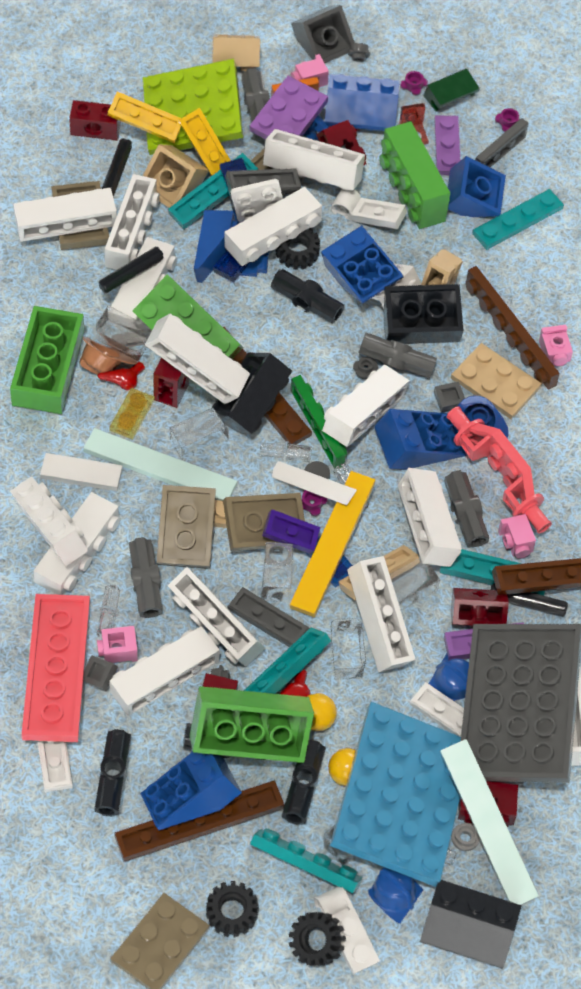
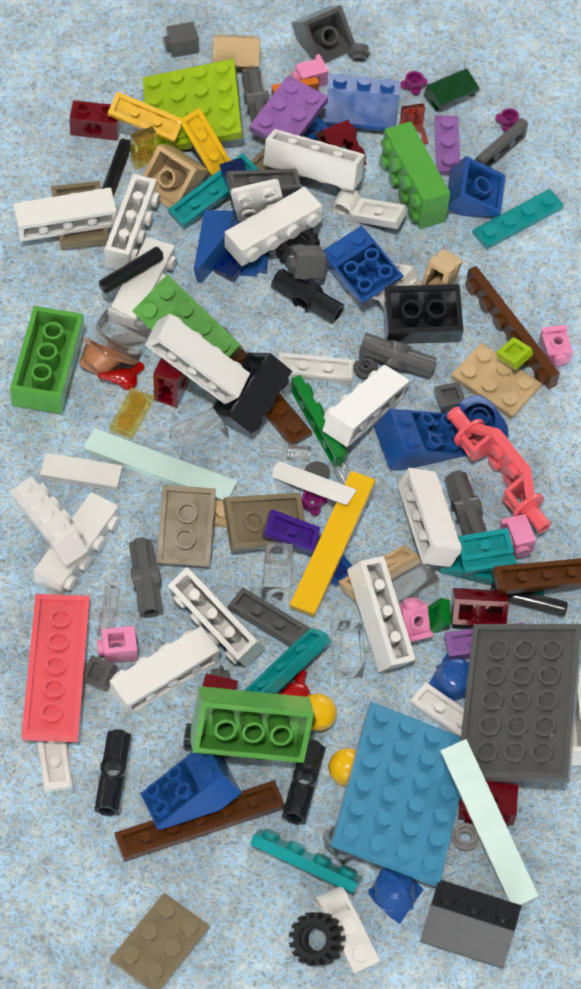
black tyre [206,881,259,937] -> none
none -> clear yellow plate [130,126,157,170]
none -> dark grey brick [163,22,199,58]
none -> white tile [278,352,354,384]
none -> dark grey brick [286,245,327,279]
none -> bright pink brick [399,598,433,642]
none -> green plate [428,597,452,633]
none -> teal plate [458,528,517,576]
none -> lime plate [496,337,533,370]

